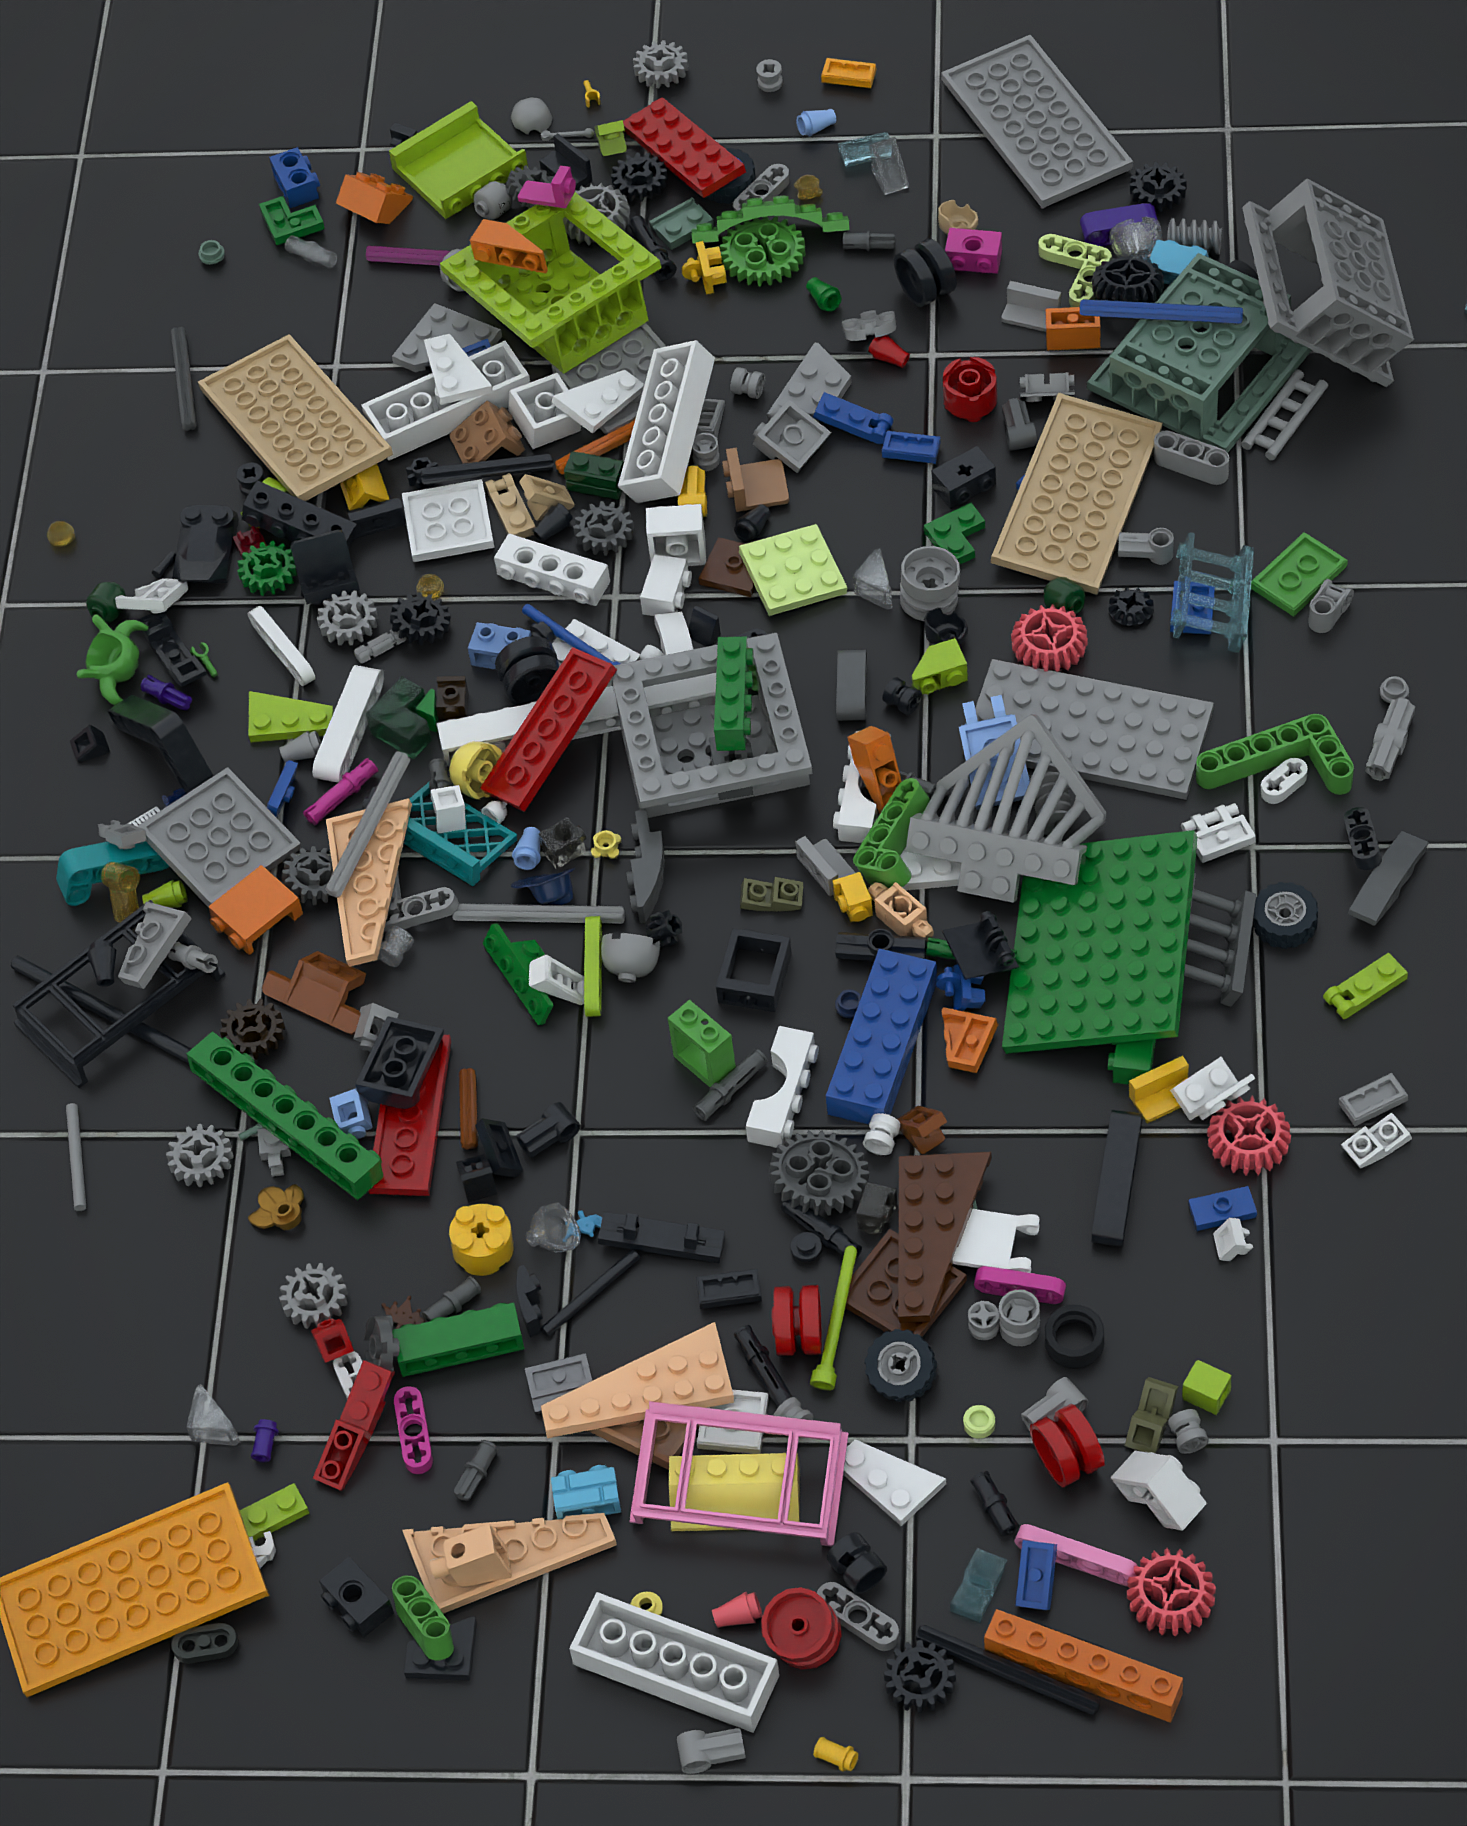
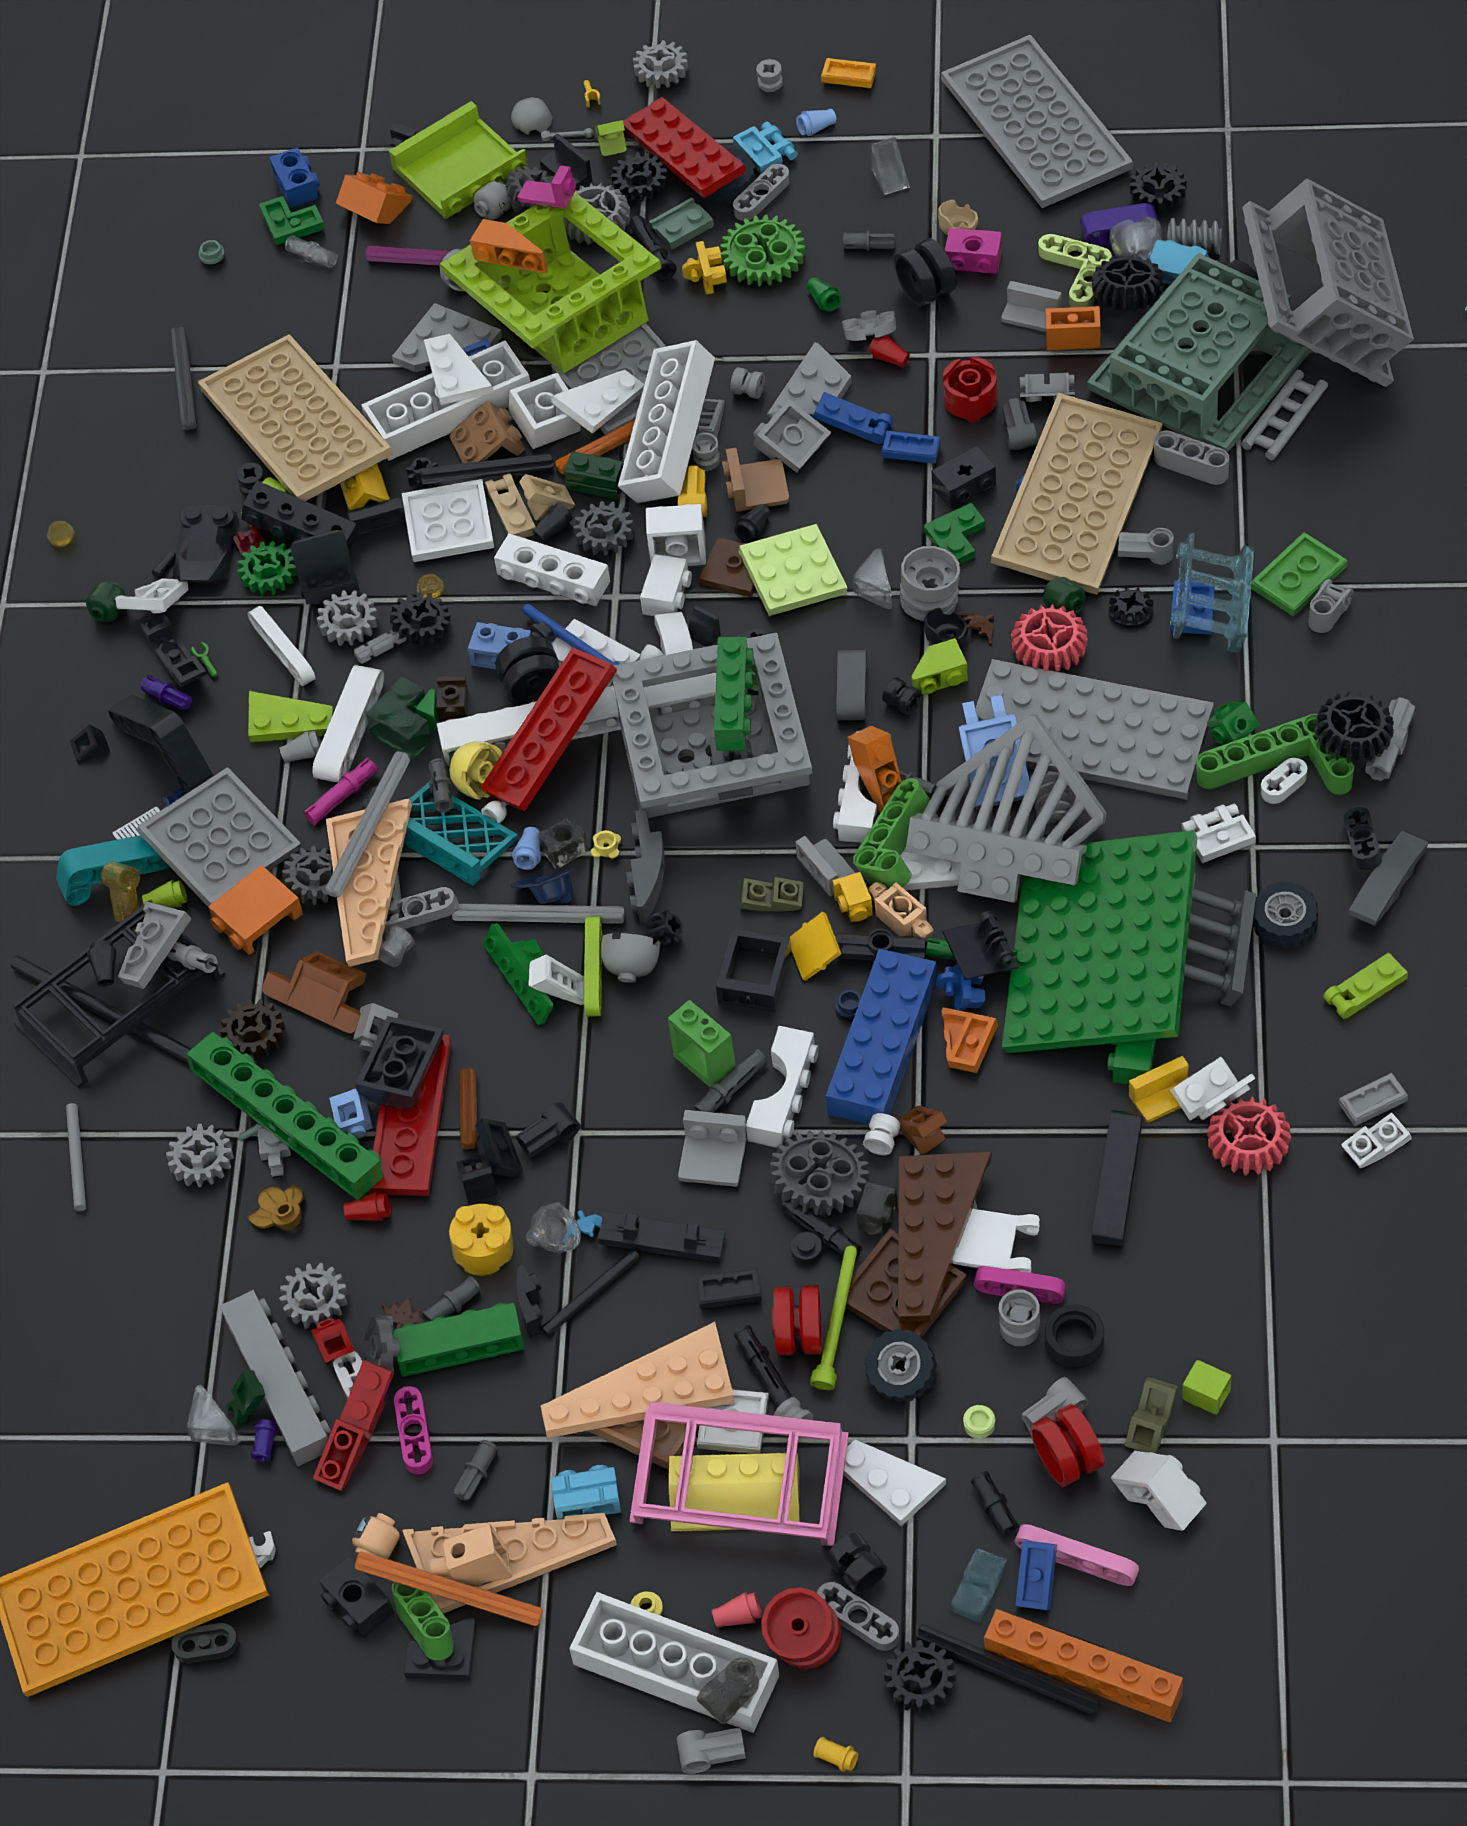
bright green piece [76,614,149,705] -> none
light grey plate [98,820,146,849] -> none
lime plate [240,1483,309,1541] -> none
blue plate [267,760,298,818] -> none
white panel [431,785,466,834] -> none
flat silver plate [525,1353,592,1414] -> none
bright green piece [691,196,849,244] -> none
clear yellow plate [794,175,823,200] -> none
clear light blue plate [838,131,895,168] -> none
light grey wheel [968,1301,1000,1340] -> none
blue axle [1079,299,1243,324] -> none
coral gear [1127,1548,1216,1636] -> none
light grey wheel [1168,1409,1209,1454] -> none
blue plate [1188,1186,1257,1231] -> none
white tile [1213,1218,1253,1262] -> none
light grey plate [1380,676,1409,703] -> none
none -> light grey brick [220,1290,331,1466]
none -> dark green plate [225,1370,266,1425]
none -> red cone [344,1191,391,1221]
none -> light nougat head [352,1513,400,1559]
none -> orange axle [354,1551,543,1626]
none -> light grey bracket [678,1110,747,1187]
none -> clear smoke piece [697,1657,759,1724]
none -> medium azure plate [733,122,798,174]
none -> yellow piece [790,912,841,981]
none -> reddish brown piece [958,612,994,644]
none -> green brick [1207,701,1260,745]
none -> black gear [1315,691,1394,764]

